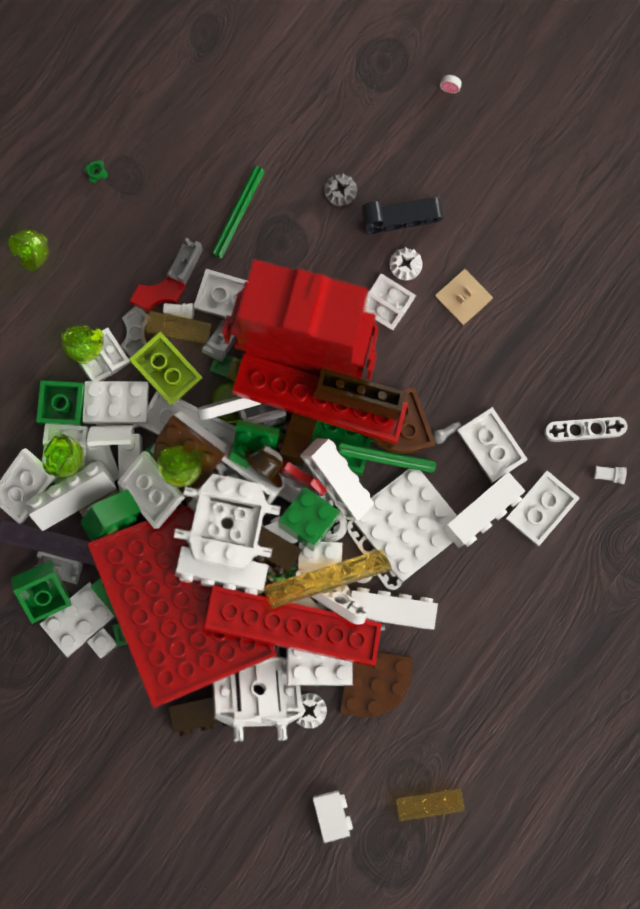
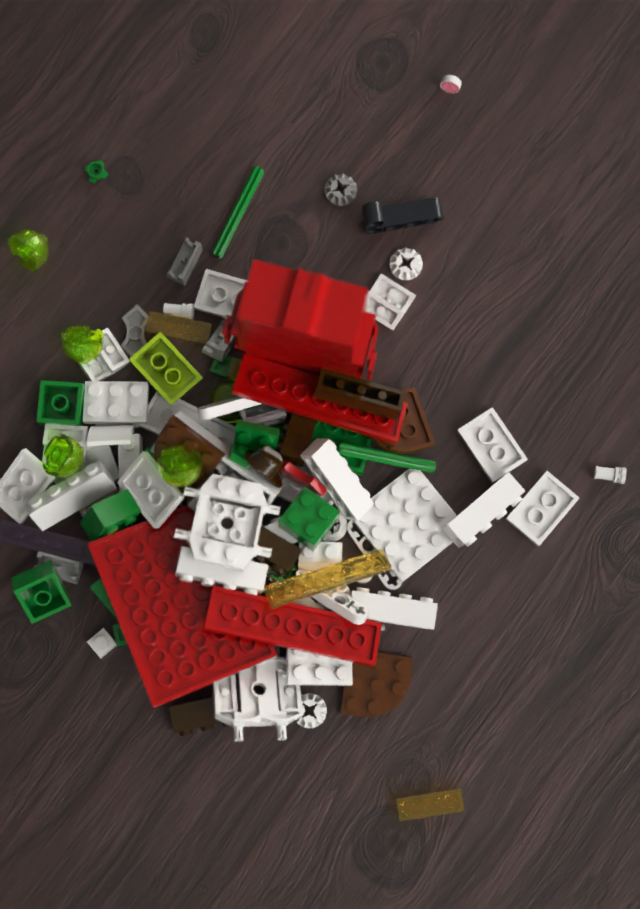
white plate [40,582,115,657] -> none
red tile [130,276,186,312] -> none
white brick [313,790,353,843] -> none
light grey piece [432,422,461,444] -> none
tan piece [435,269,493,325] -> none
white beam [544,417,627,442] -> none

